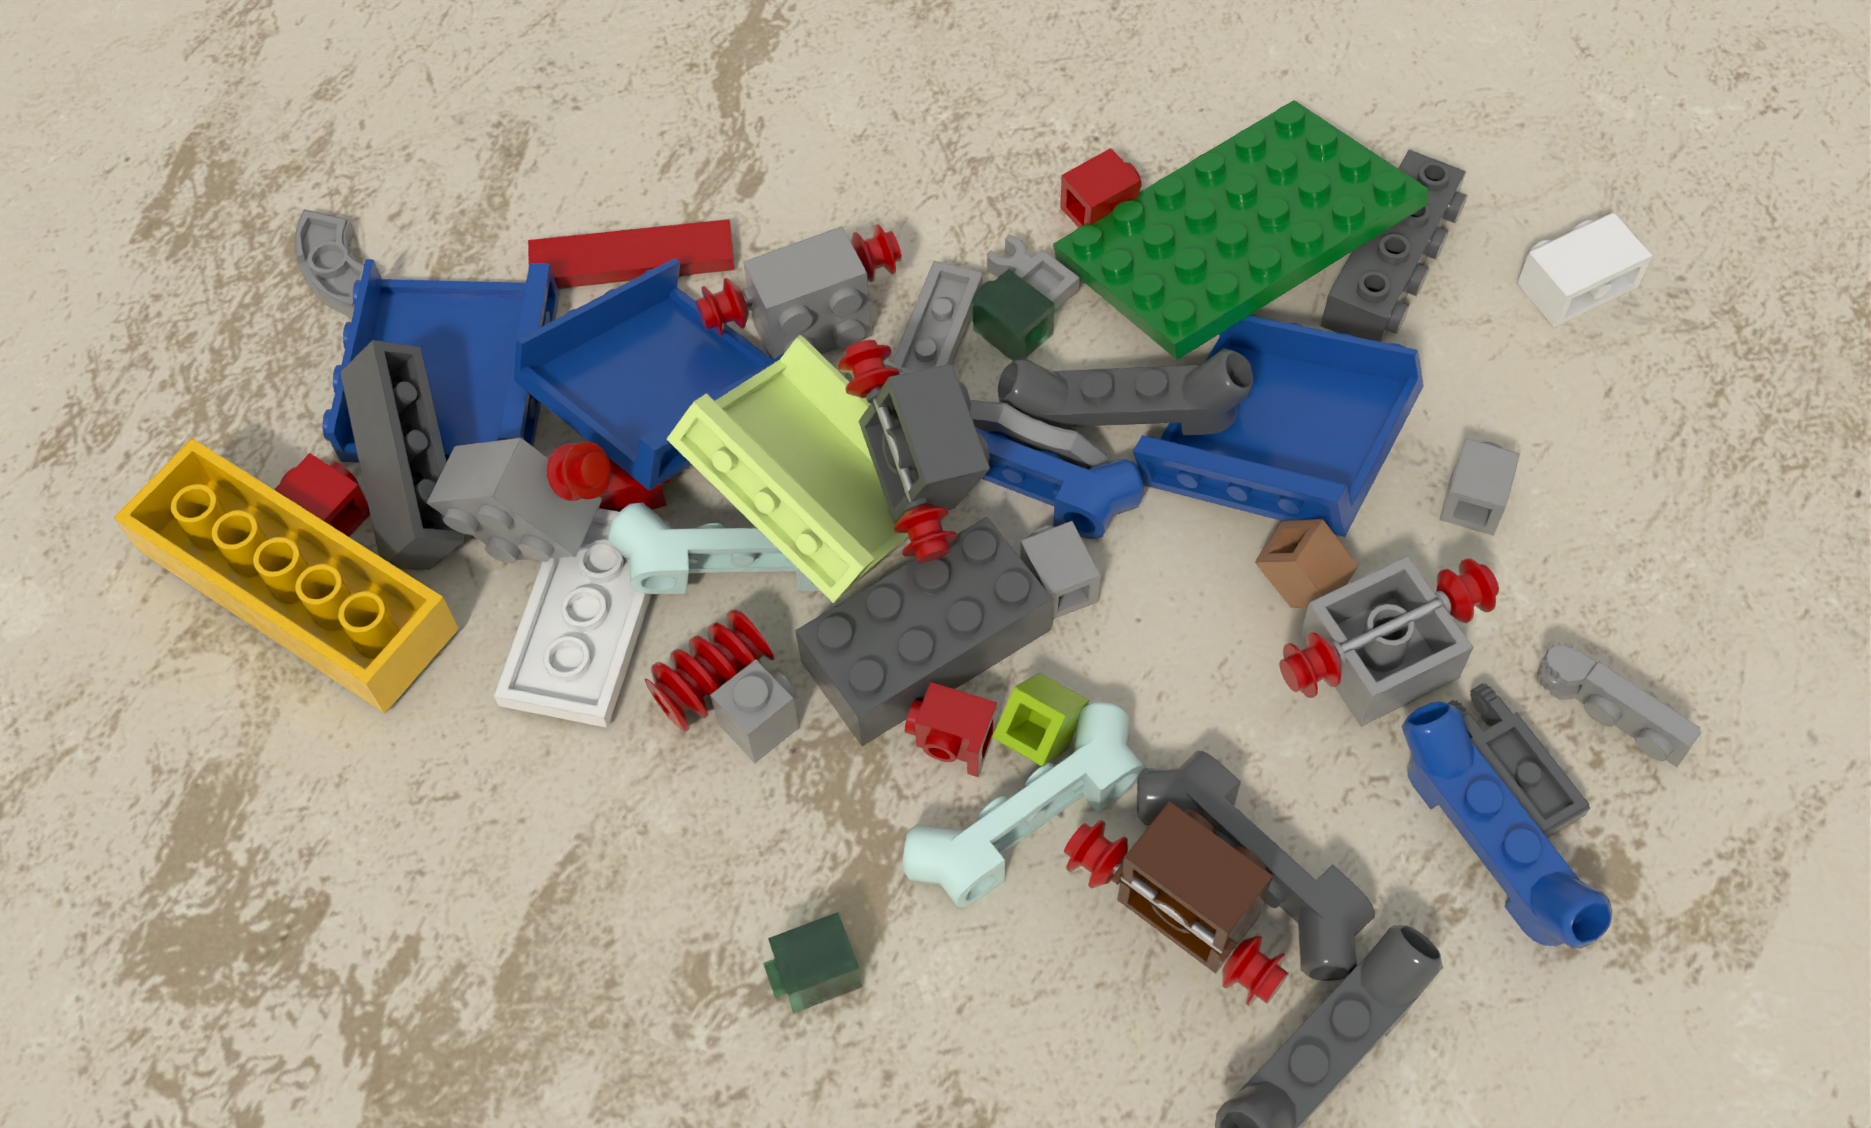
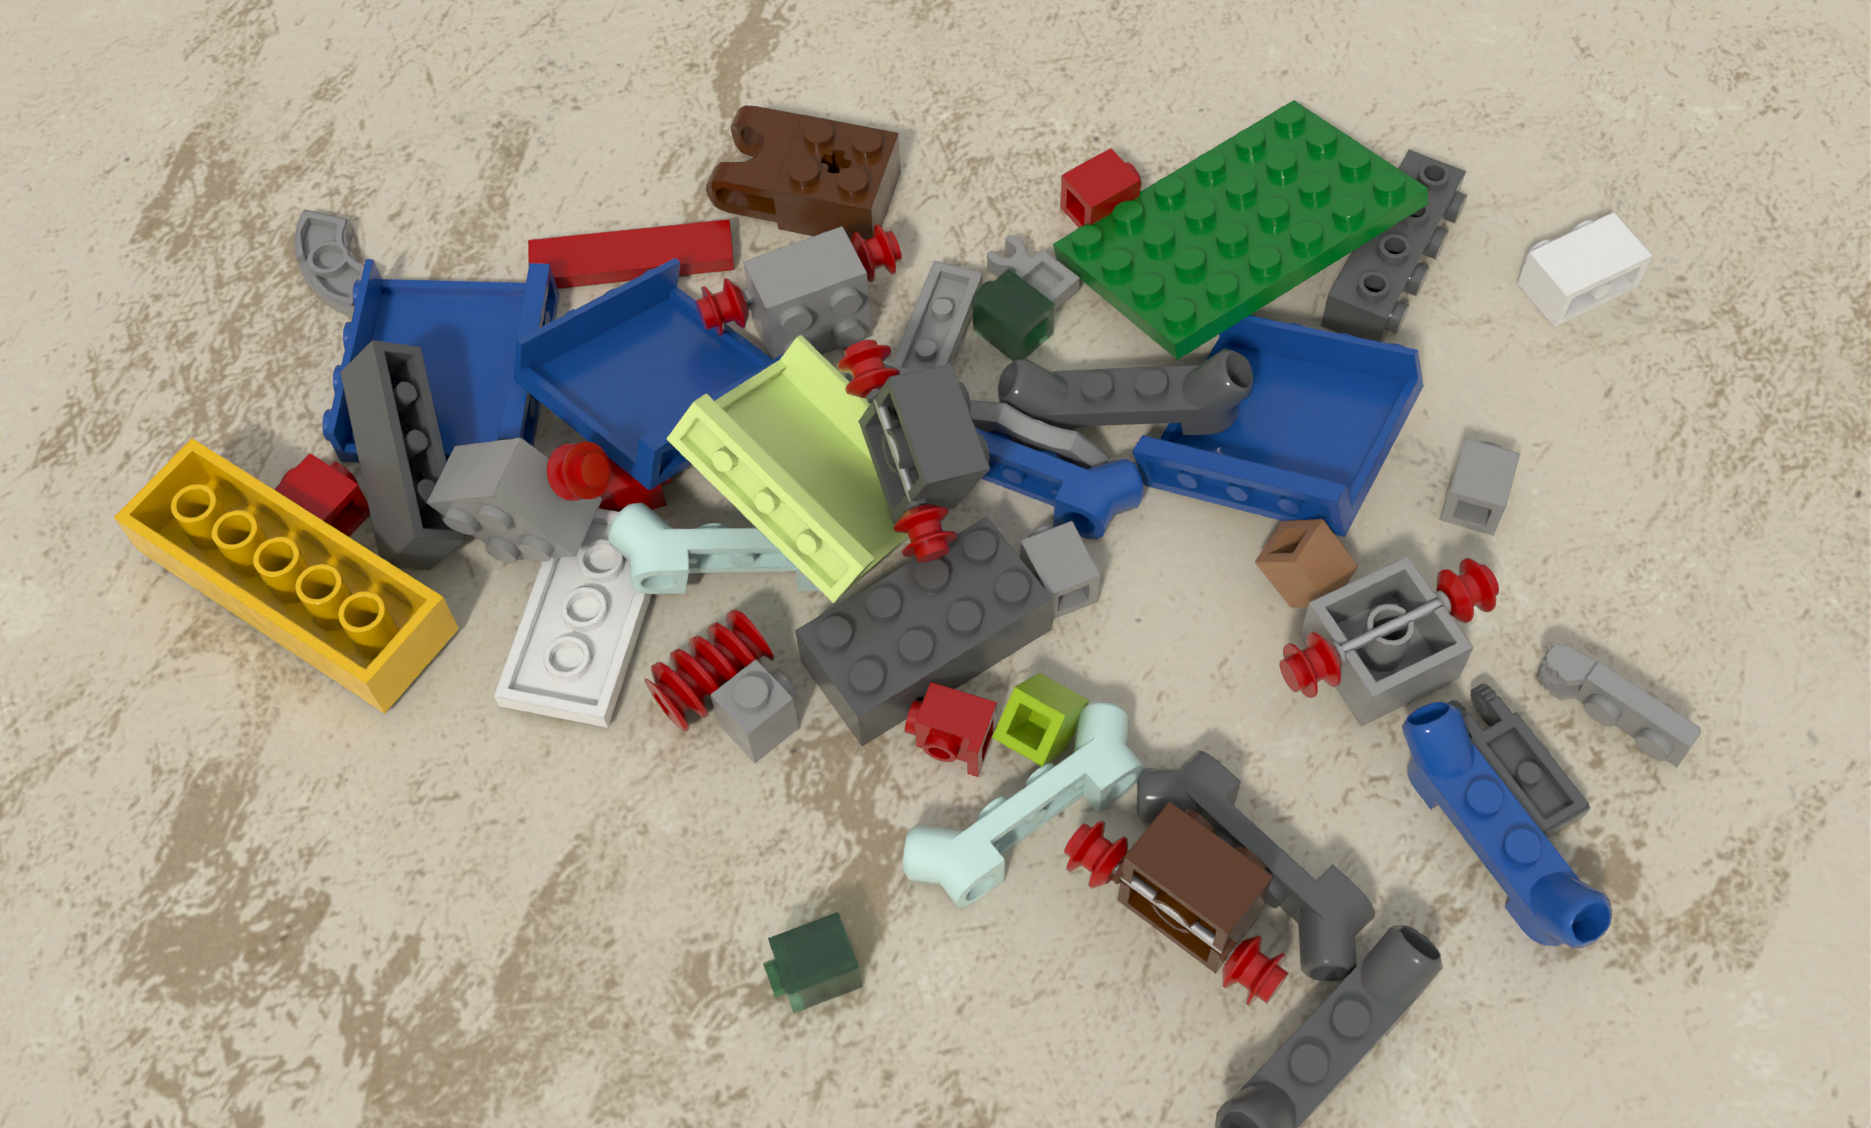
none -> reddish brown brick [706,105,901,241]

